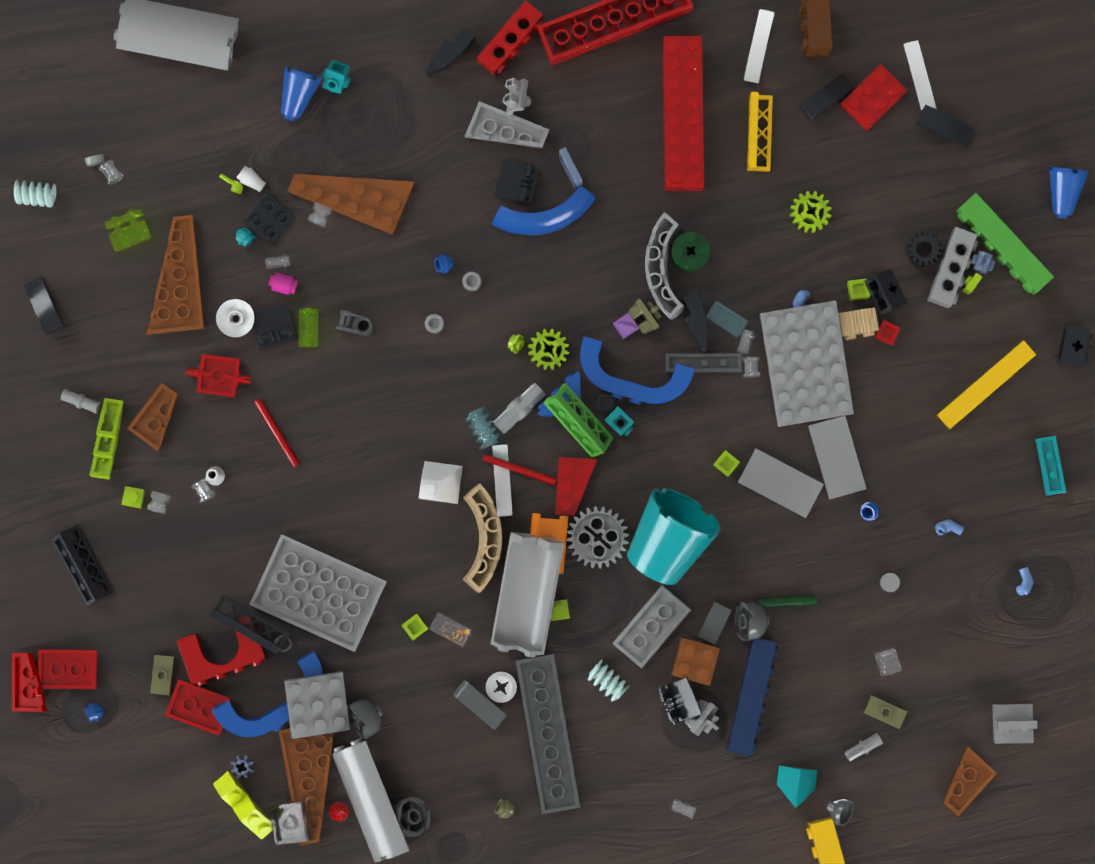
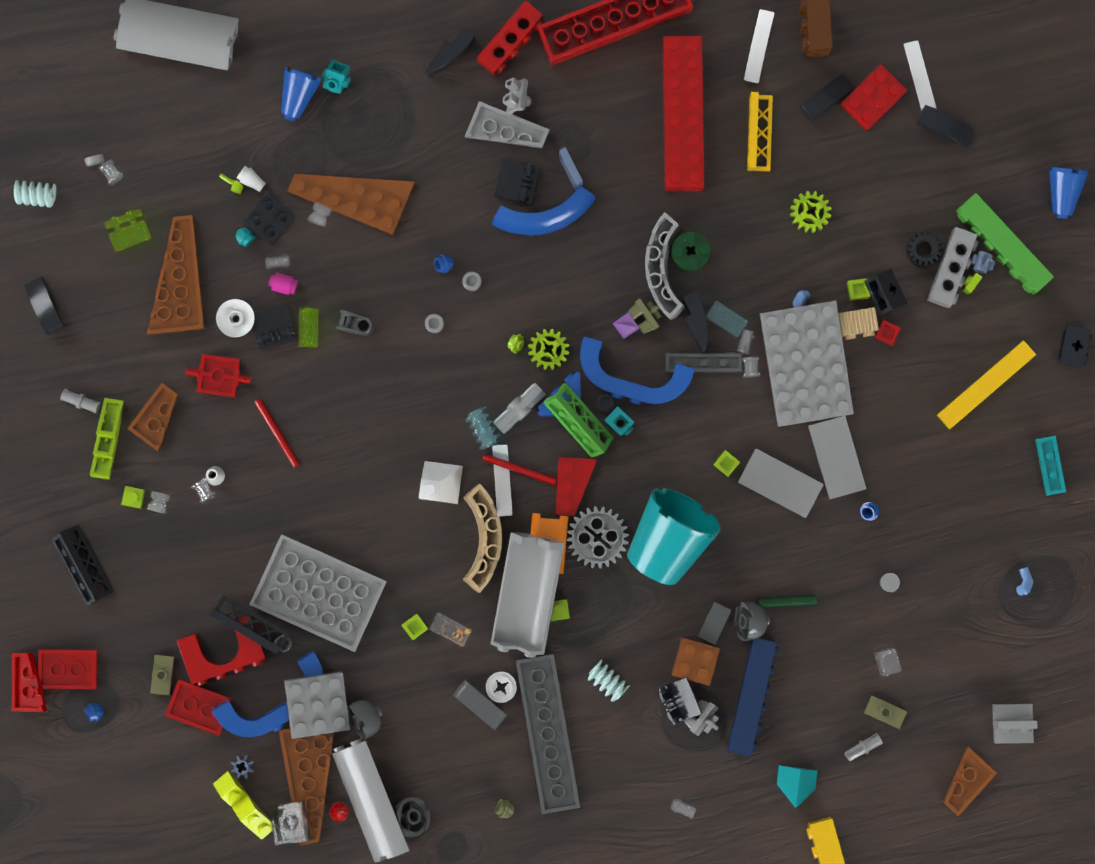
light grey tile [612,585,691,669] -> none
dark grey piece [827,798,854,826] -> none
medium blue arm [935,519,964,535] -> none

